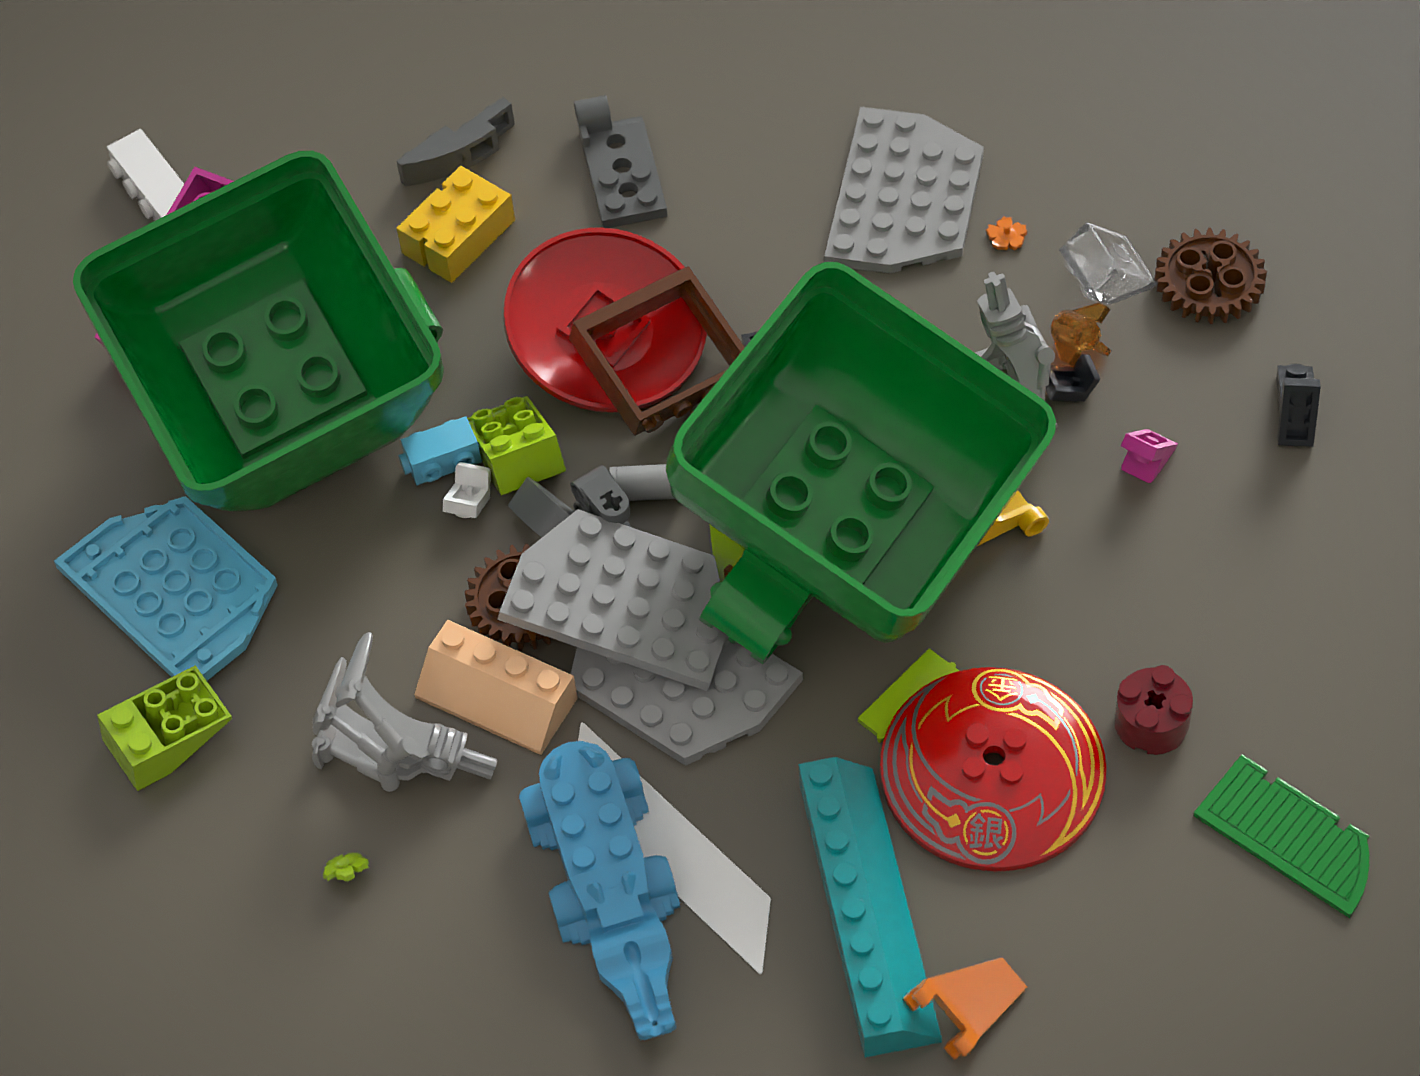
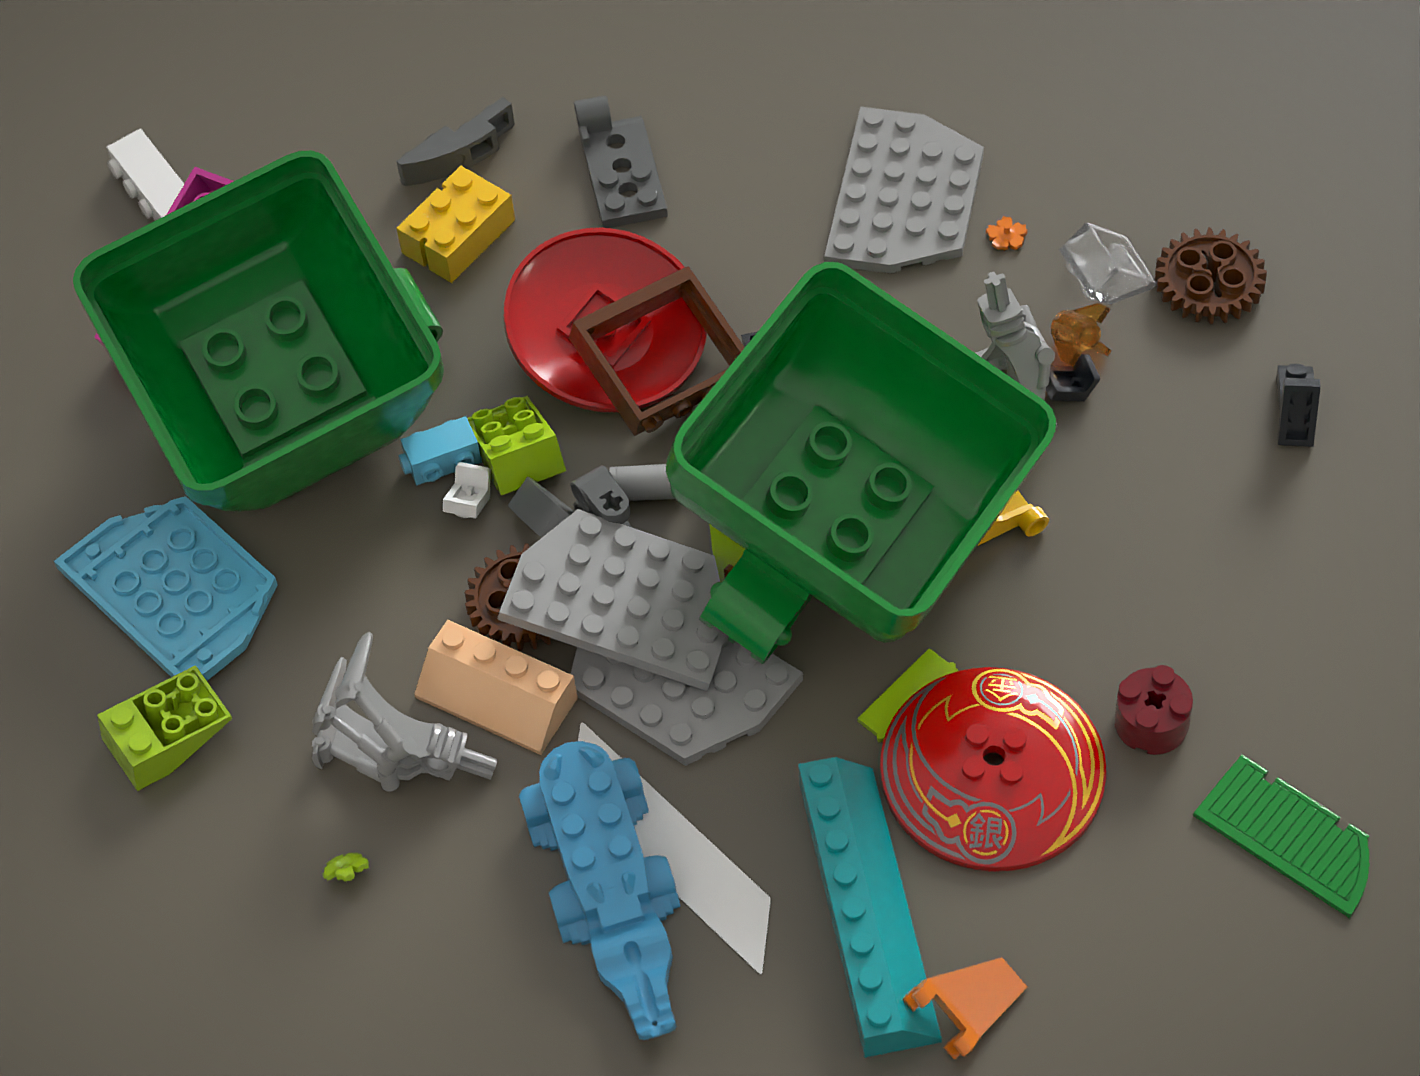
dark pink slope [1121,429,1178,483] -> none

